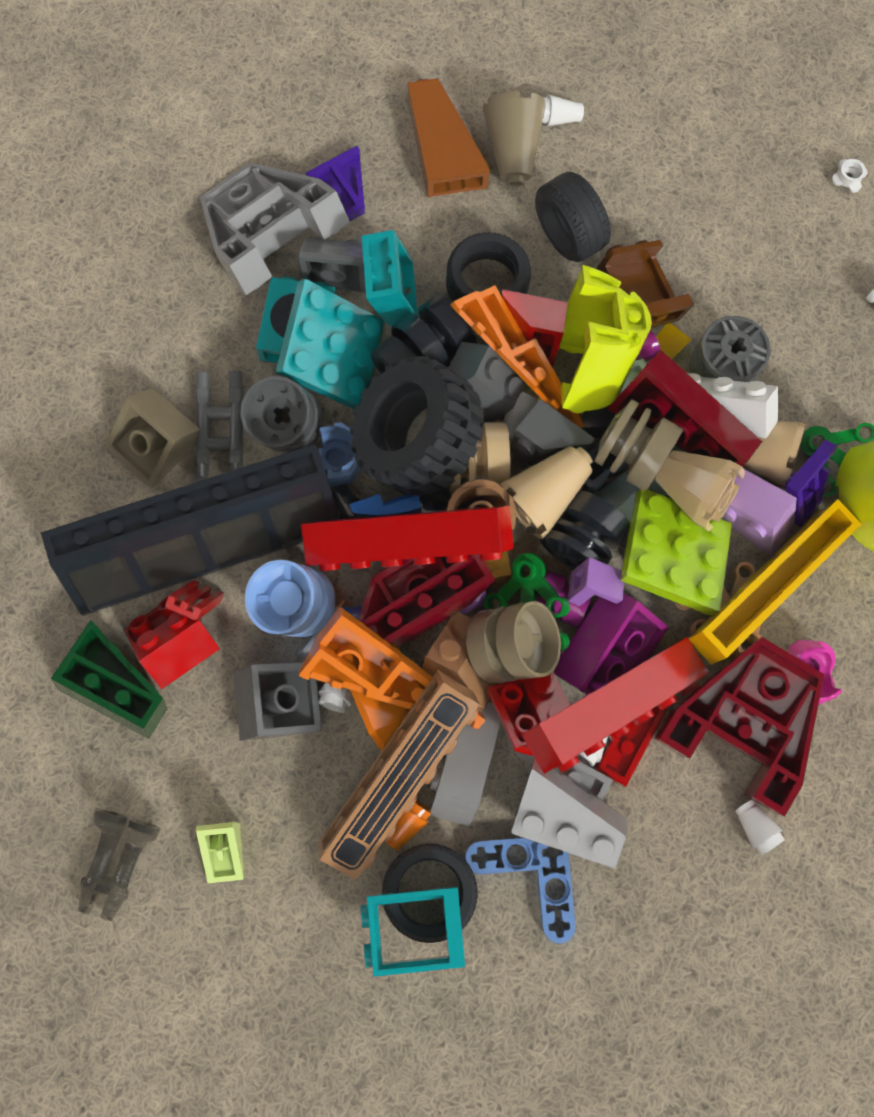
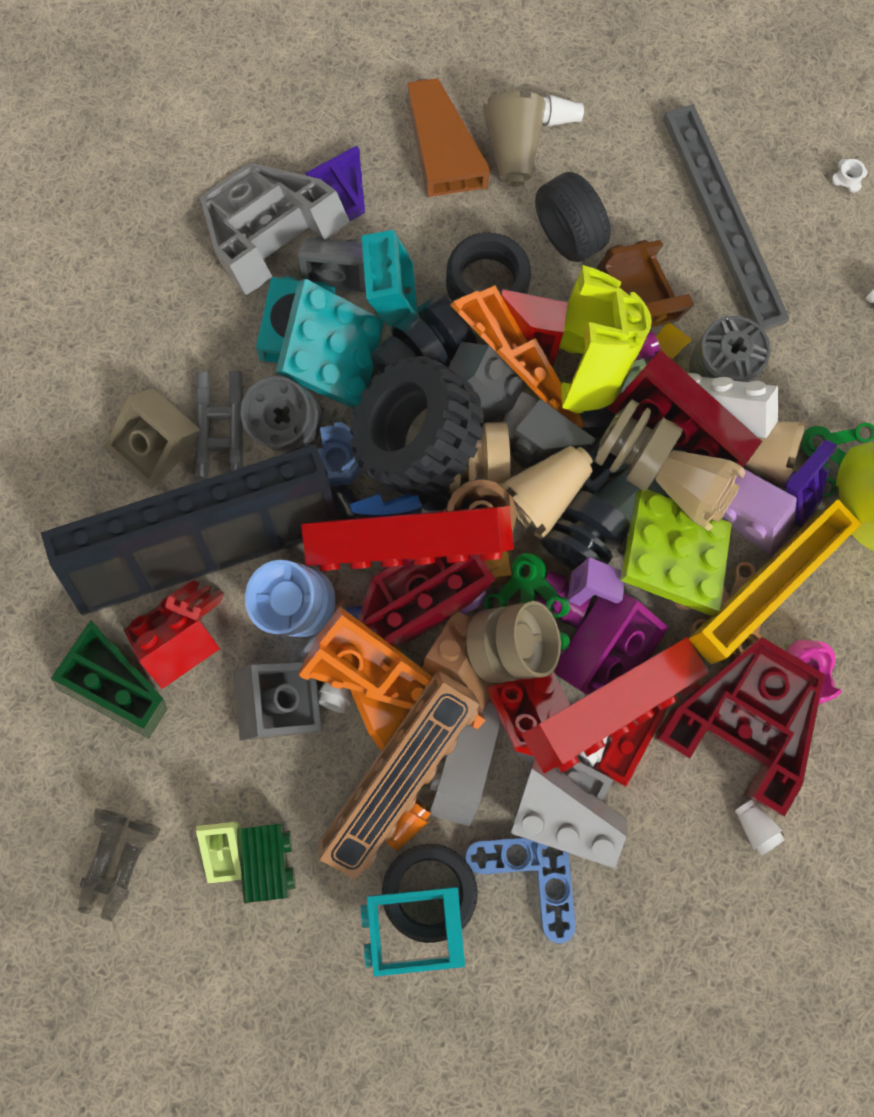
none -> dark green brick [237,824,296,903]
none -> dark grey plate [663,104,790,331]

